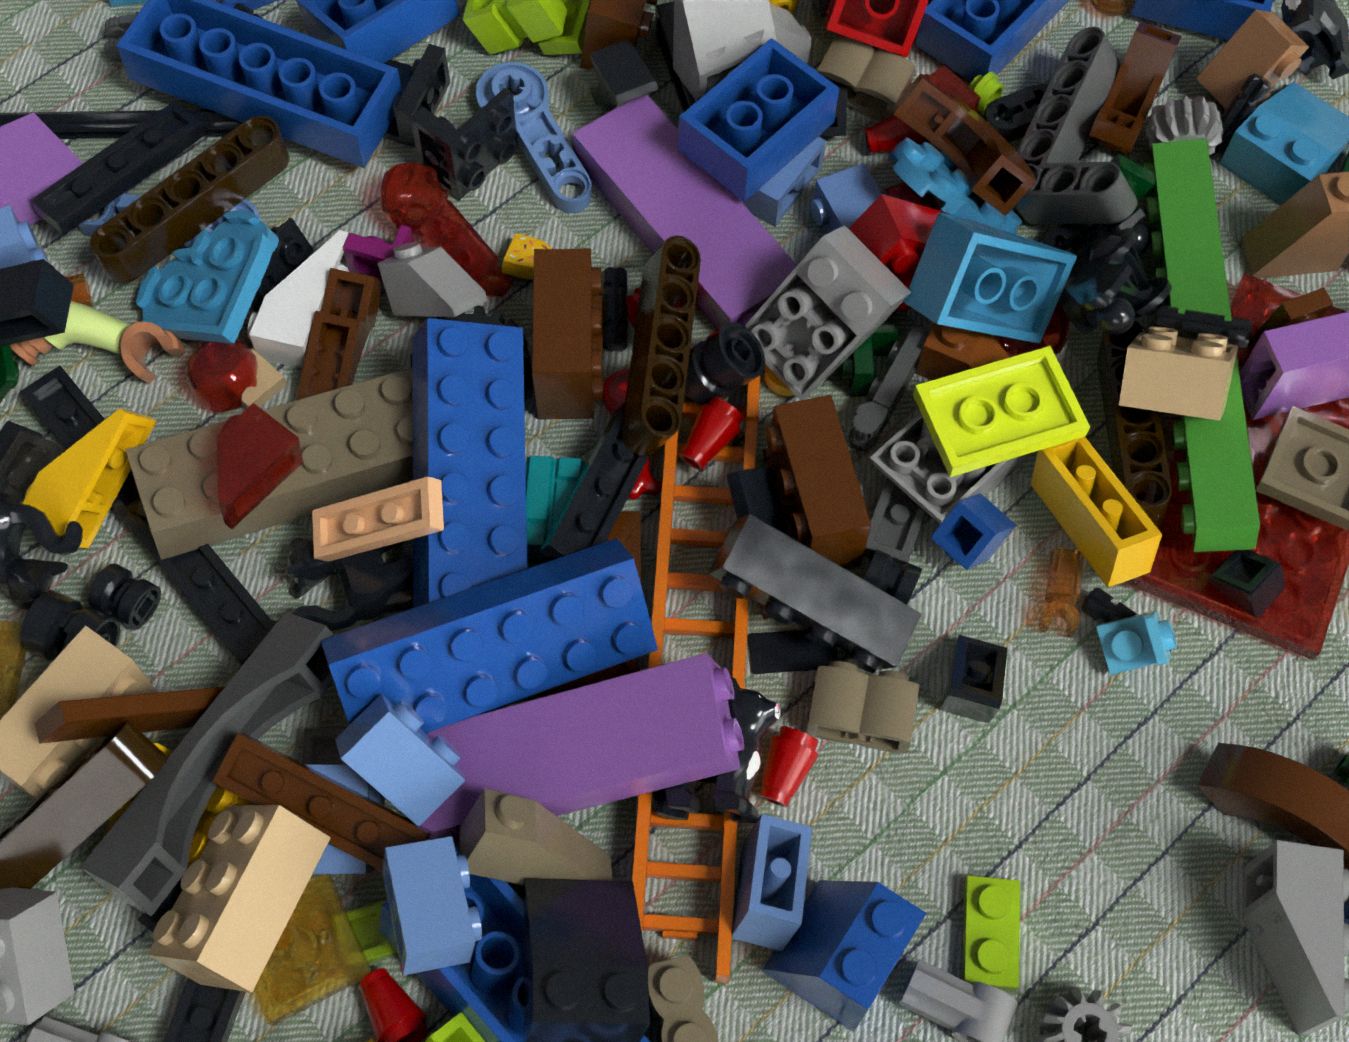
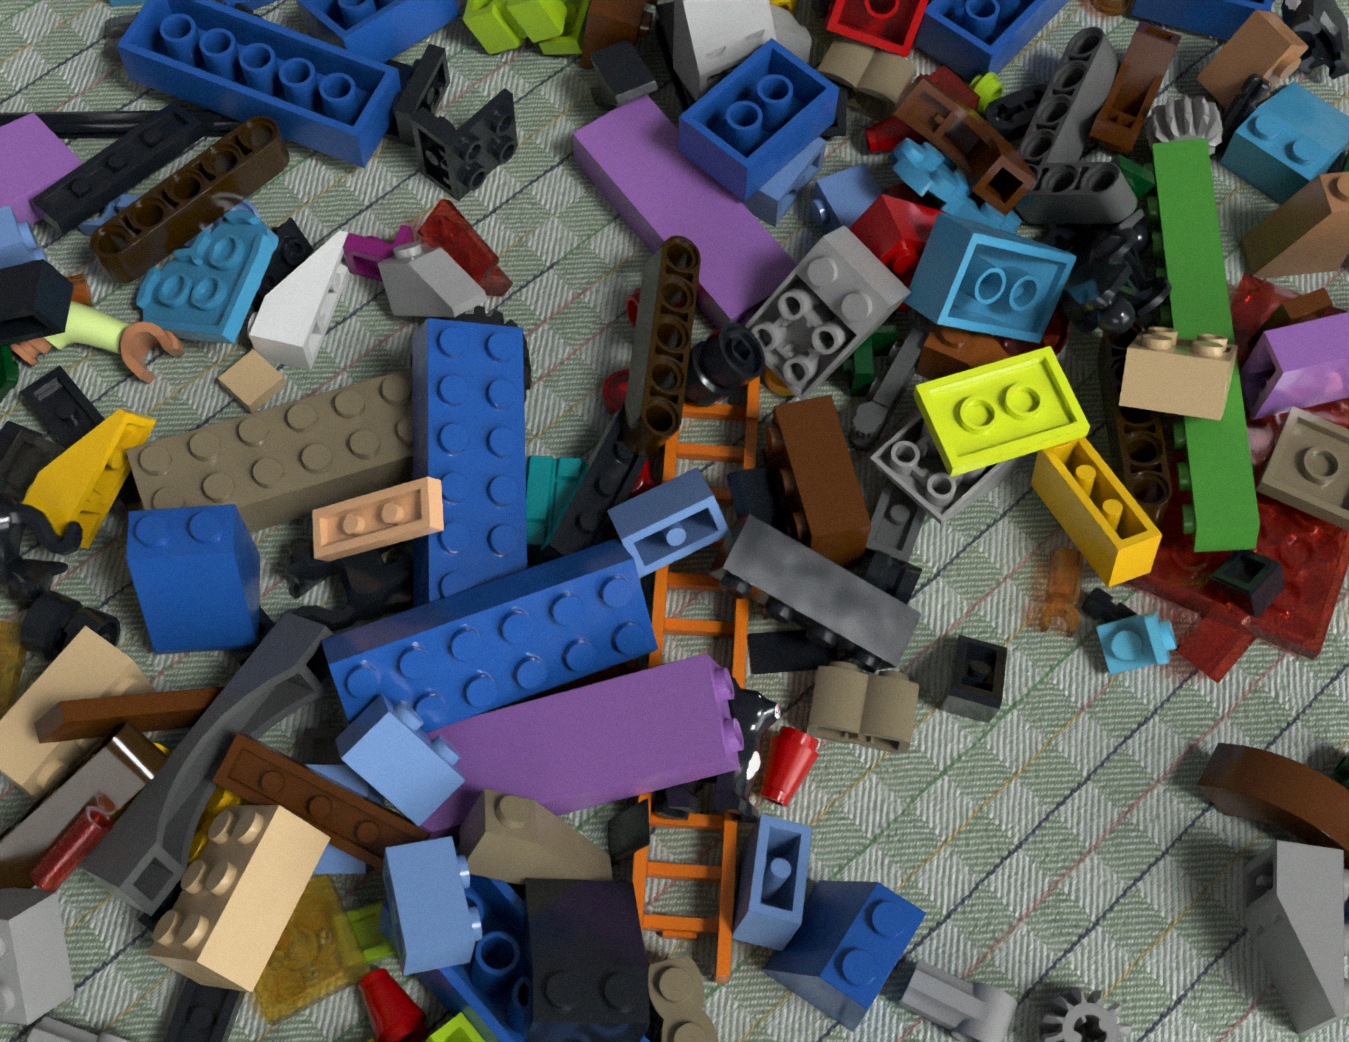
black wheel [88,563,161,630] -> none
clear red hair [185,340,258,413] -> none
clear red slope [217,403,303,529] -> none
reddish brown slope [296,268,384,400] -> none
clear red hair [380,162,448,235] -> none
medium blue beam [475,61,592,213] -> none
yellow tile [502,233,552,280] -> none
reddish brown brick [532,248,603,420] -> none
black axle [602,267,628,352] -> none
red cone [679,397,743,471] -> none
blue brick [930,493,1017,570] -> none
lime plate [961,875,1020,992] -> none
black axle [1154,305,1252,348] -> none
none -> clear red axle [30,806,113,892]
none -> blue slope [126,504,260,655]
none -> medium blue brick [607,467,731,578]
none -> black sticker [608,798,650,865]
none -> clear red brick [1175,601,1258,684]

